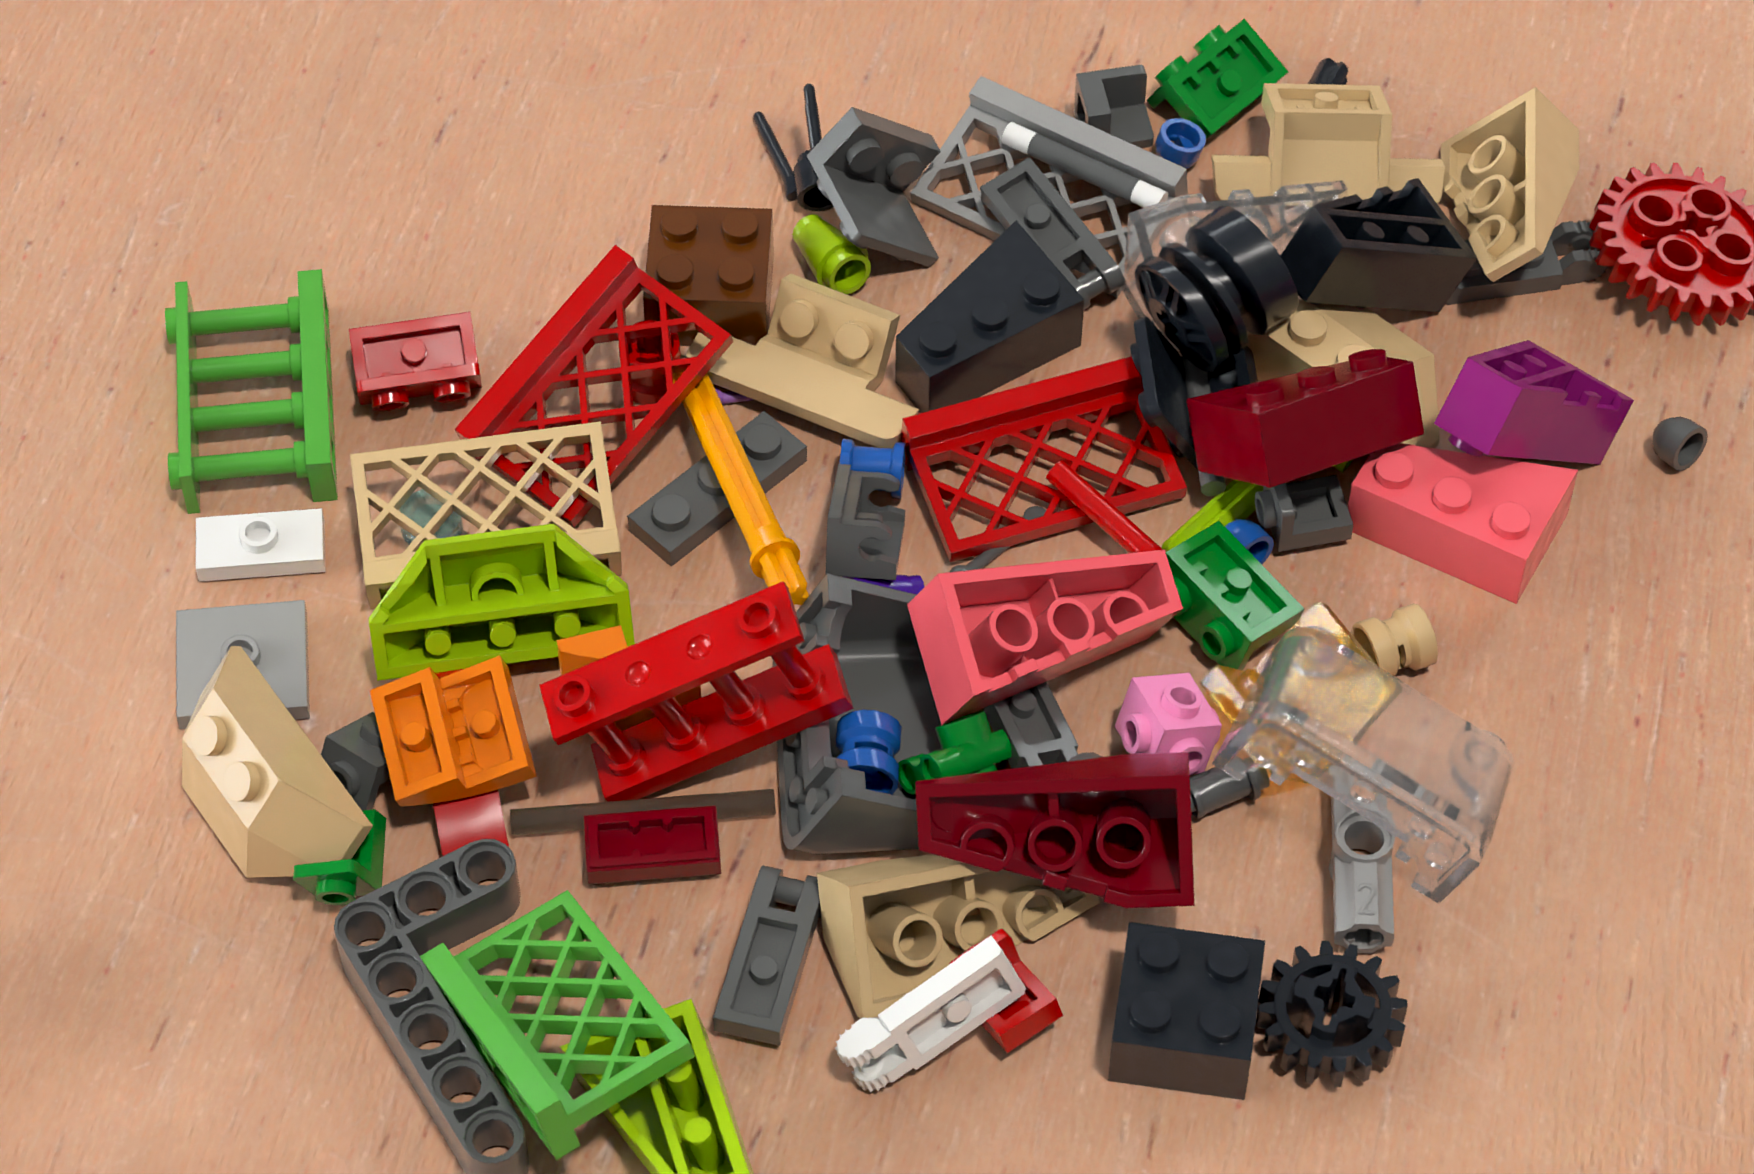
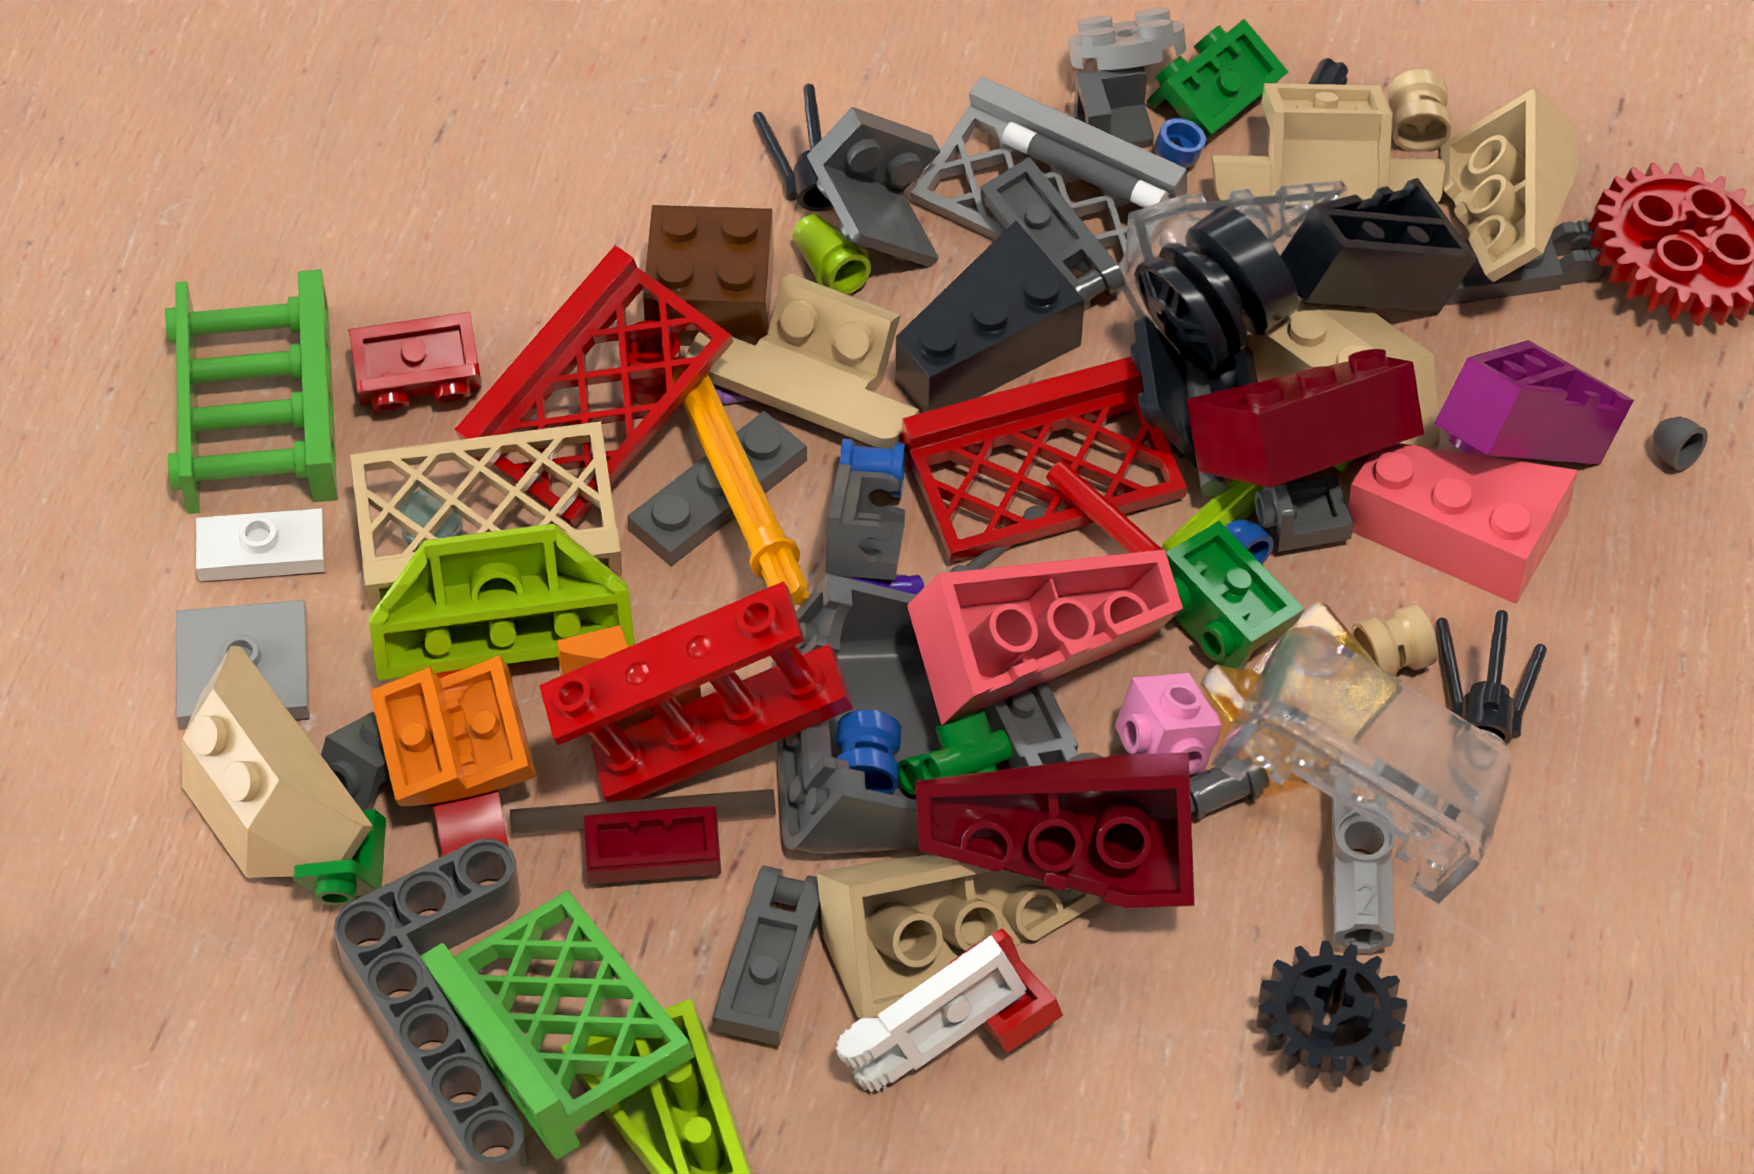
black brick [1108,922,1265,1100] -> none
none -> light grey plate [1068,8,1187,70]
none -> tan wheel [1388,69,1451,152]
none -> black plant [1436,610,1547,749]

